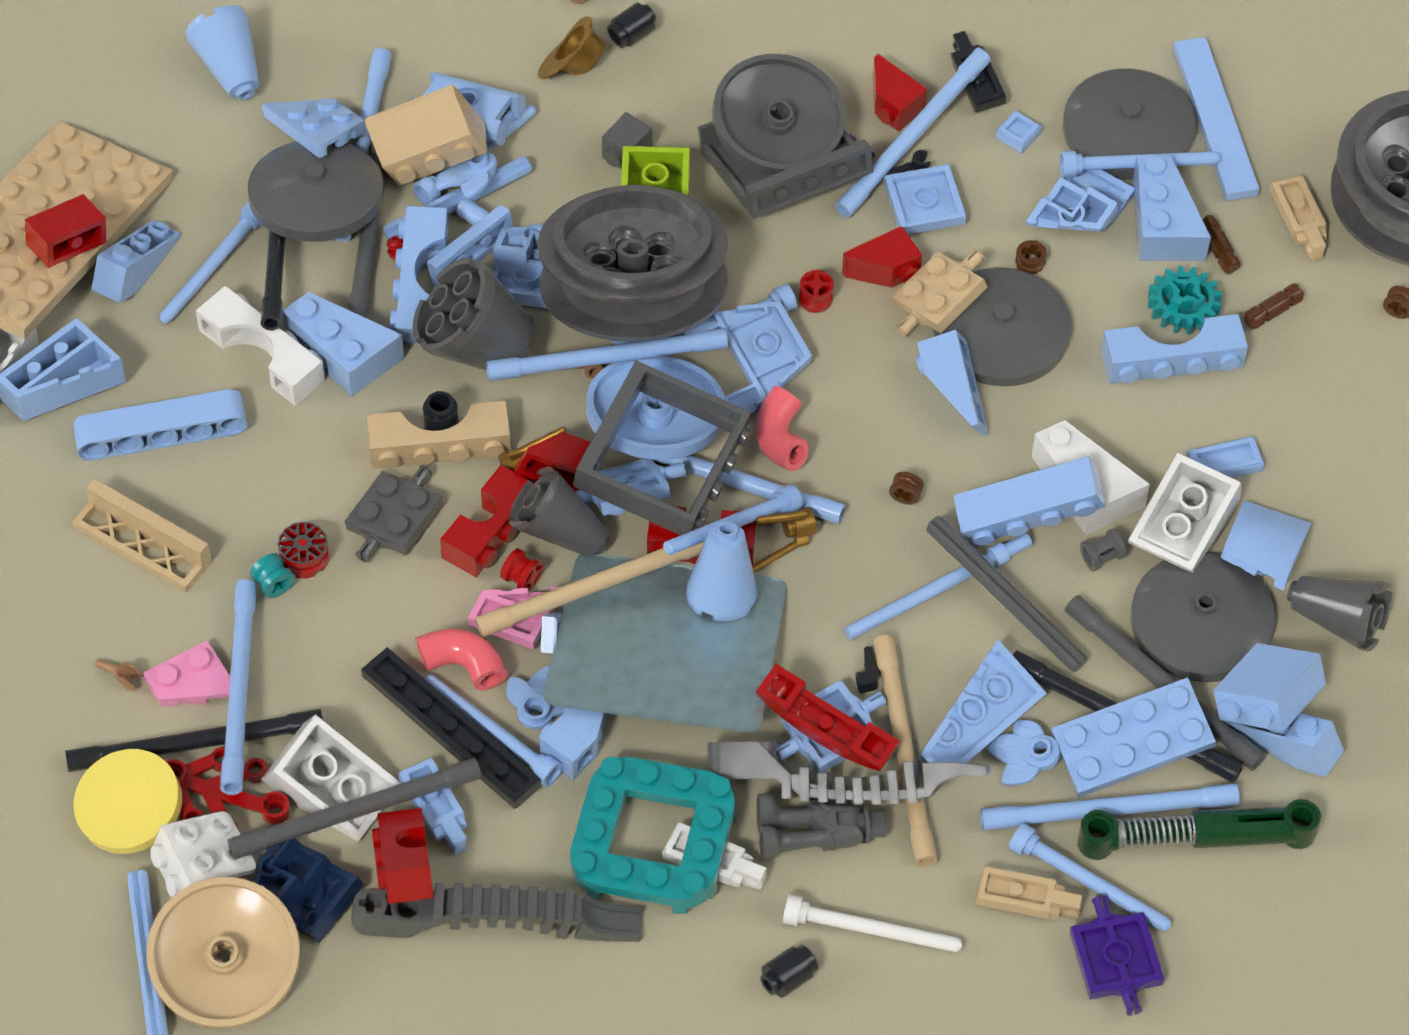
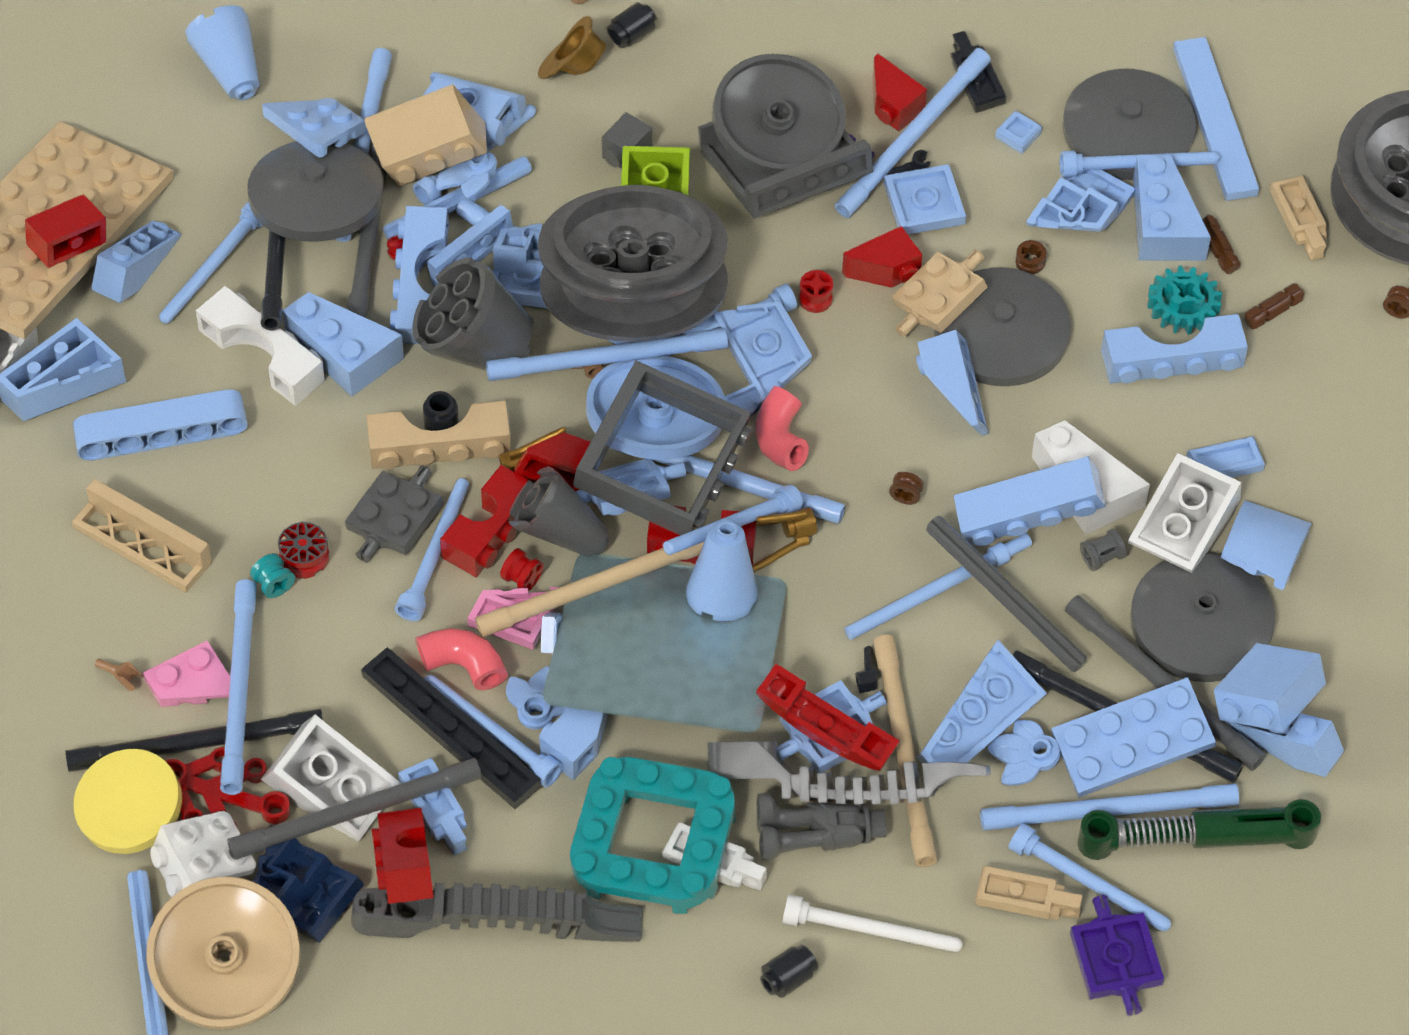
dark grey cone [1287,576,1392,652] -> none
none -> light blue piece [394,478,469,621]

